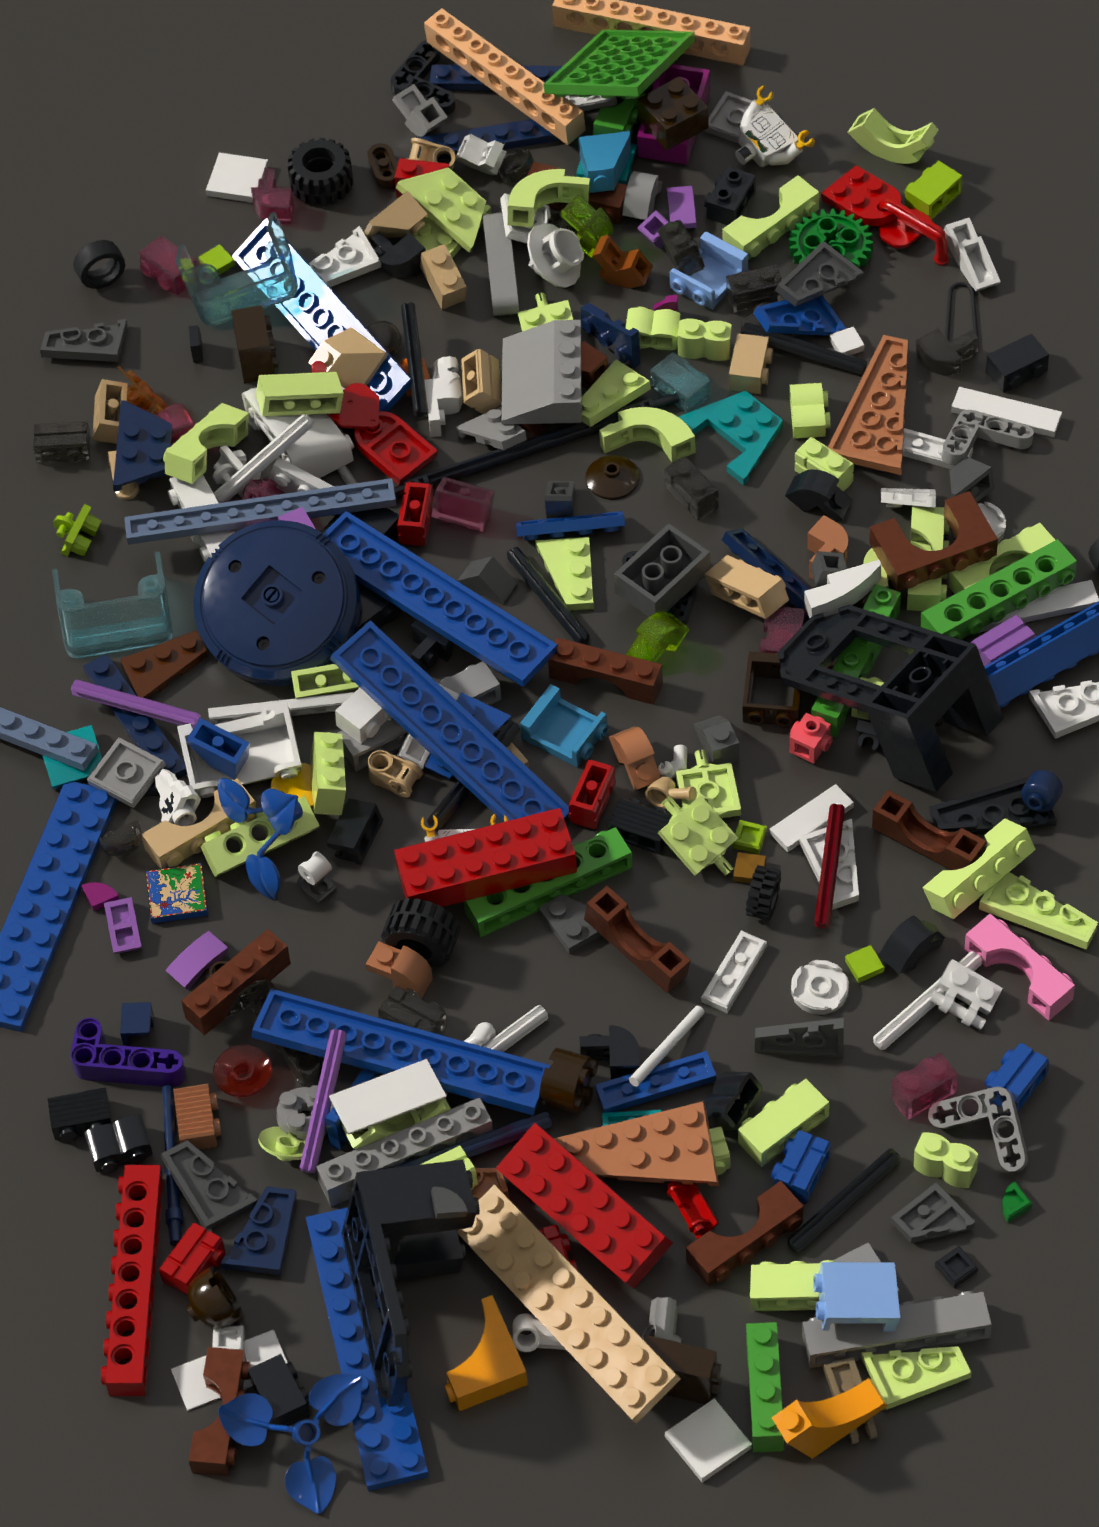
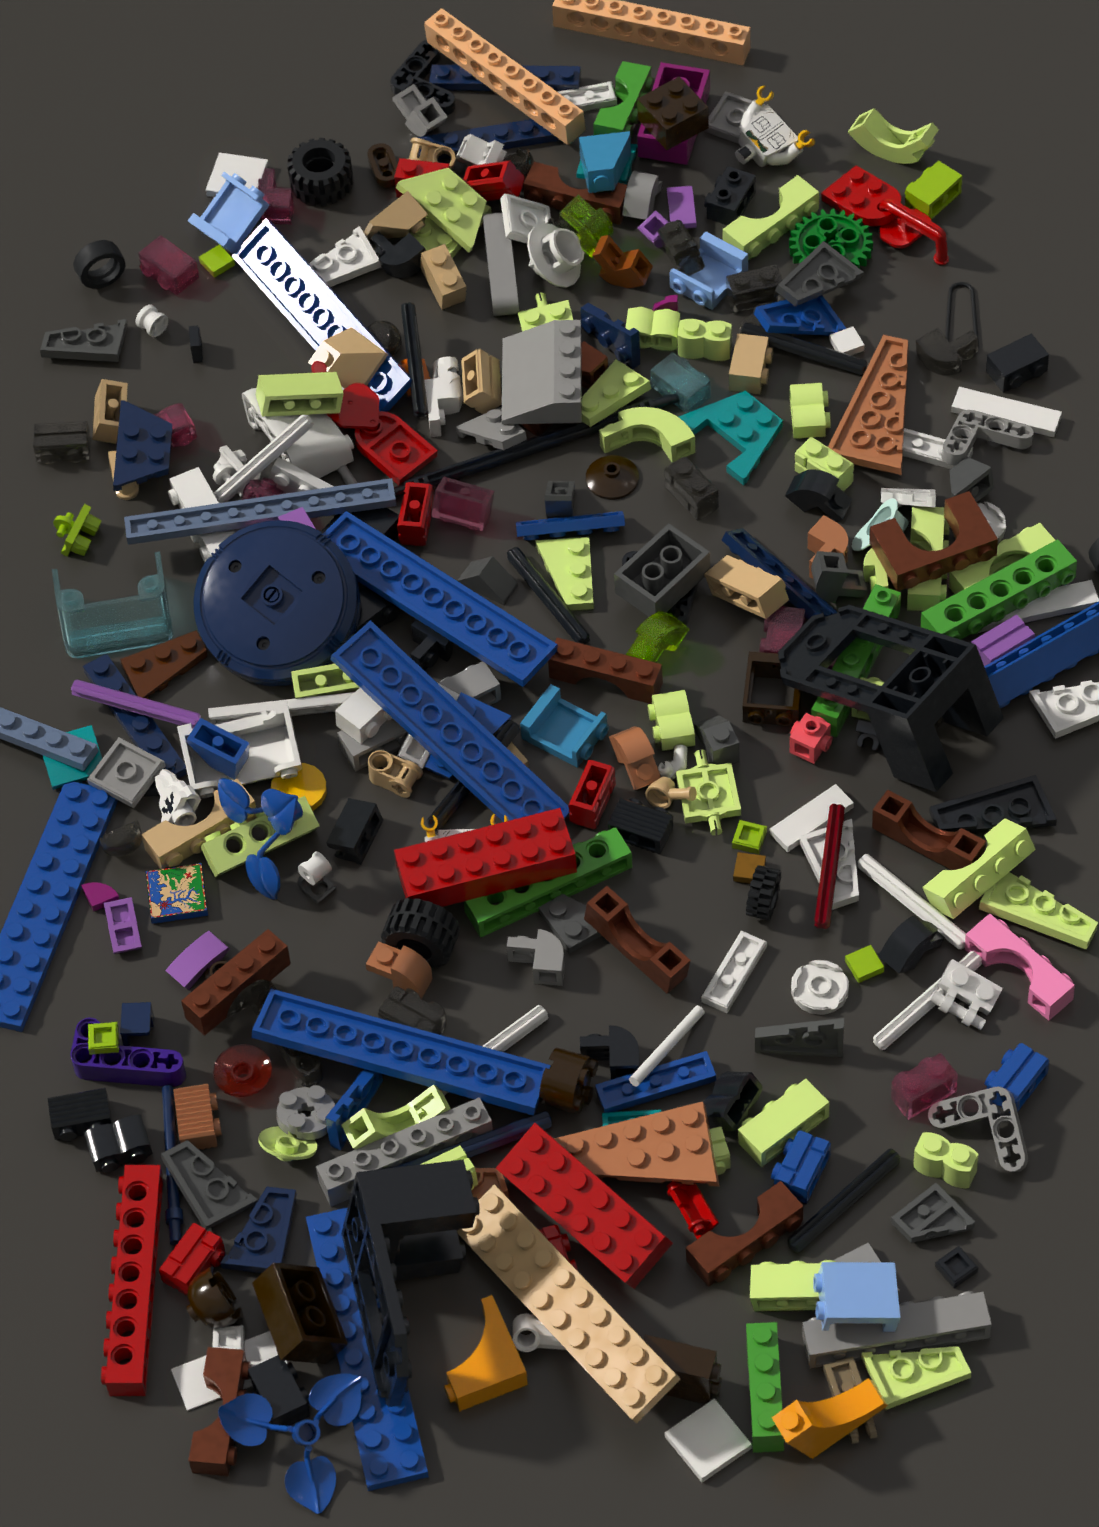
clear orange hinge [117,366,172,419] -> none
yellowish green arch [163,403,249,484] -> none
clear light blue windscreen [175,212,298,326] -> none
dark brown brick [231,305,278,383] -> none
medium lavender axle [300,1029,347,1173] -> none
yellowish green brick [310,732,346,815] -> none
white piece [329,1059,446,1135] -> none
dark grey tile [431,1187,468,1219] -> none
white arm [464,1022,496,1046] -> none
yellowish green arch [507,169,590,227] -> none
bright green plate [543,29,695,99] -> none
light grey piece [641,1297,681,1343] -> none
yellowish green plate [658,795,738,876] -> none
white slope [804,560,881,618] -> none
white slope [944,217,1001,291] -> none
green tile [1002,1181,1033,1223] -> none
dark blue head [1021,770,1063,812] -> none
none -> lime tile [88,1022,119,1055]
none -> white wheel [135,305,169,337]
none -> light blue panel [188,172,270,254]
none -> dark brown brick [252,1263,348,1364]
none -> red brick [463,161,525,201]
none -> light grey brick [507,929,565,986]
none -> yellowish green brick [648,690,695,751]
none -> light aqua piece [851,498,909,551]
none -> white axle [857,854,966,950]

